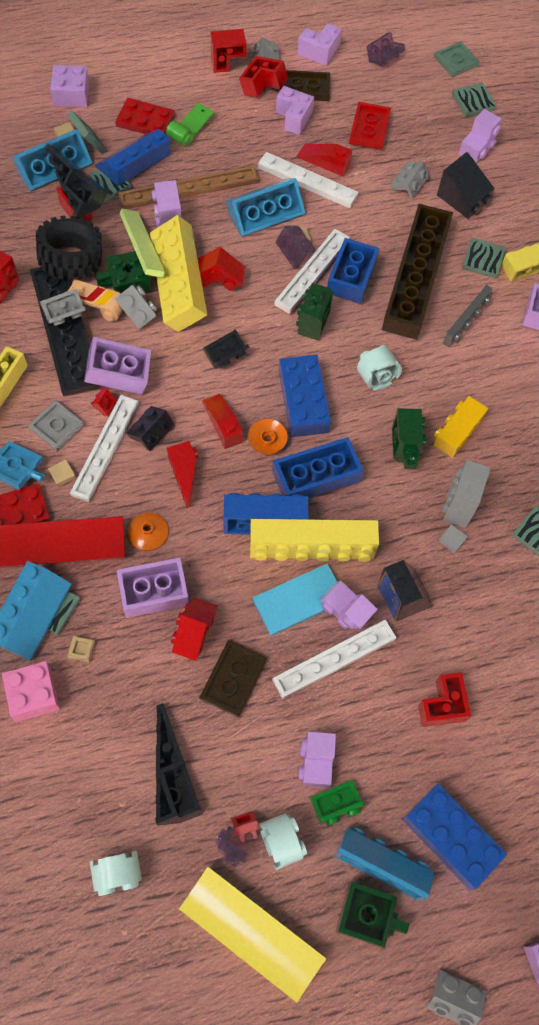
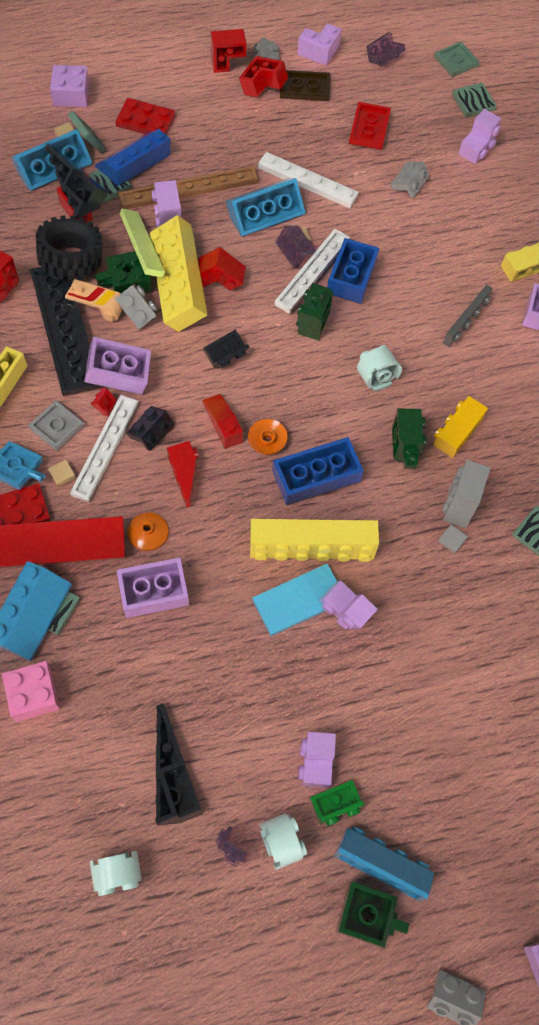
light grey bracket [40,289,86,326] -> none
tan tile [67,636,95,663] -> none
bright green door [166,103,214,146] -> none
red brick [171,597,218,661] -> none
light yellow arch [179,867,326,1002] -> none
dark brown tile [199,640,267,718] -> none
blue brick [223,493,308,535] -> none
red tile [231,811,259,843] -> none
white plate [272,620,396,699] -> none
lavender brick [276,86,314,135] -> none
blue brick [278,354,331,437] -> none
red slope [297,144,353,177] -> none
black slope [377,560,434,622] -> none
dark brown brick [381,204,453,340] -> none
blue brick [402,784,508,891] -> none
red brick [418,672,471,727] -> none
black slope [437,152,495,219] -> none
sand green tile [462,238,506,279] -> none

